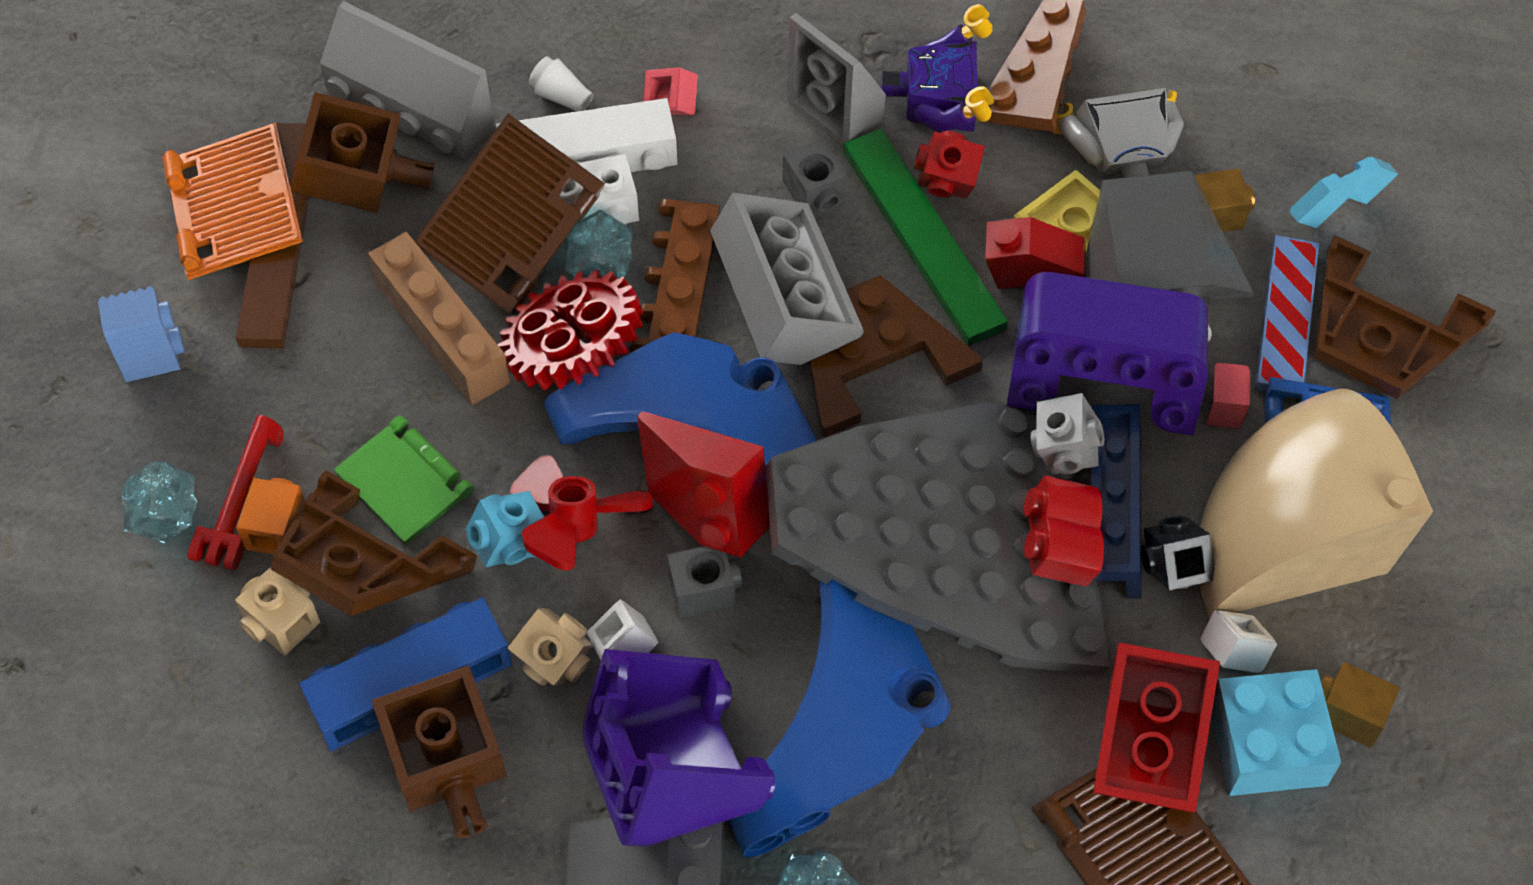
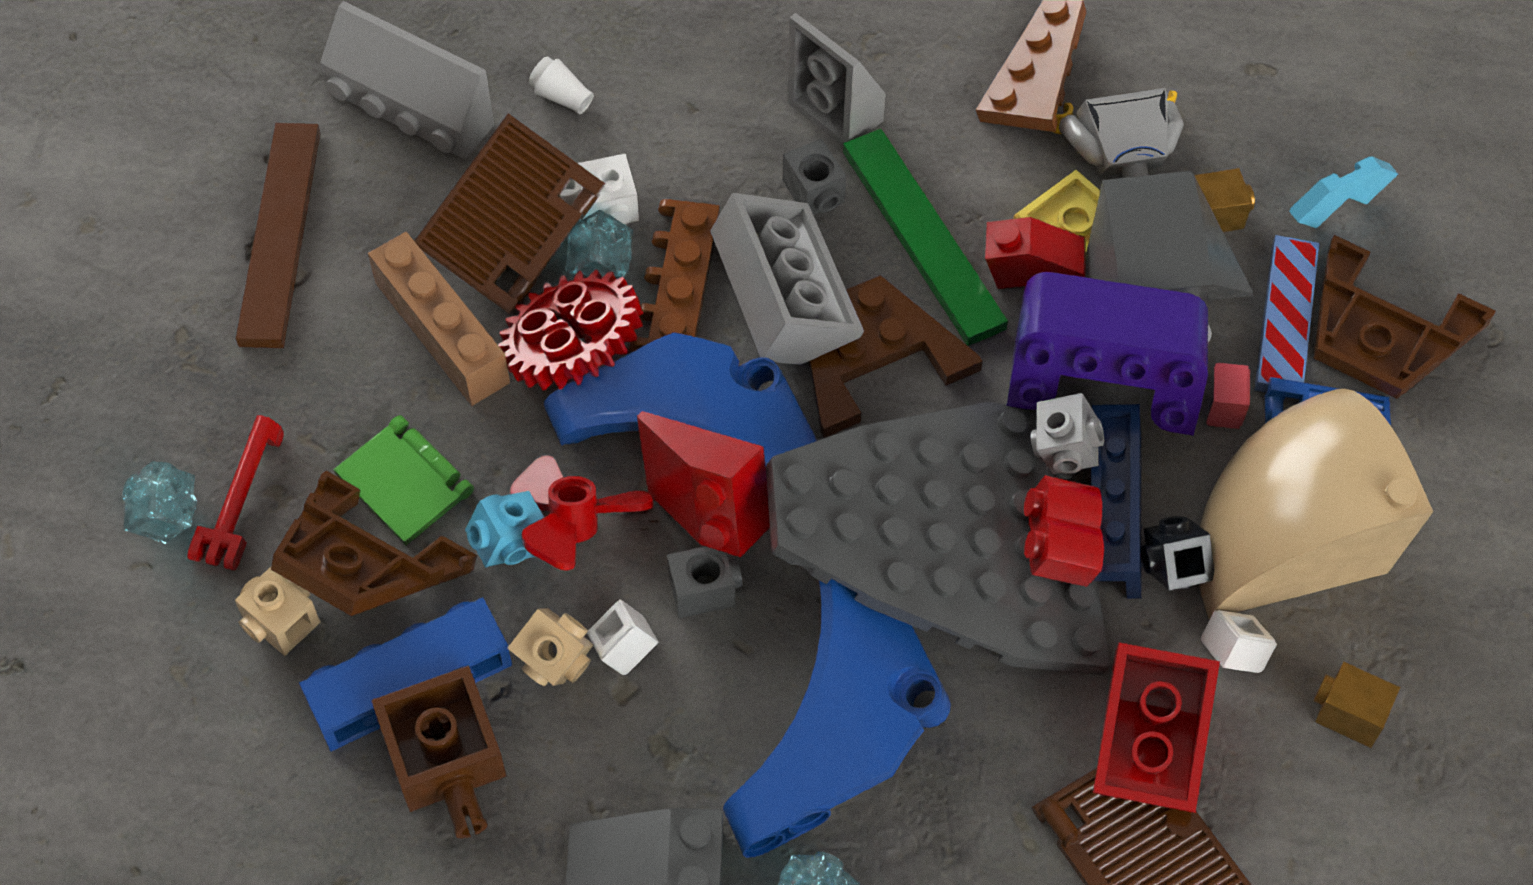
medium blue brick [98,286,186,382] -> none
orange window [162,122,303,280] -> none
orange brick [236,478,305,555] -> none
reddish brown brick [291,92,435,213] -> none
white brick [496,98,677,172] -> none
dark purple windscreen [582,649,775,847] -> none
coral slope [643,68,698,116] -> none
dark purple torso [882,4,994,133] -> none
red brick [913,131,985,199] -> none
medium azure brick [1211,669,1341,796] -> none

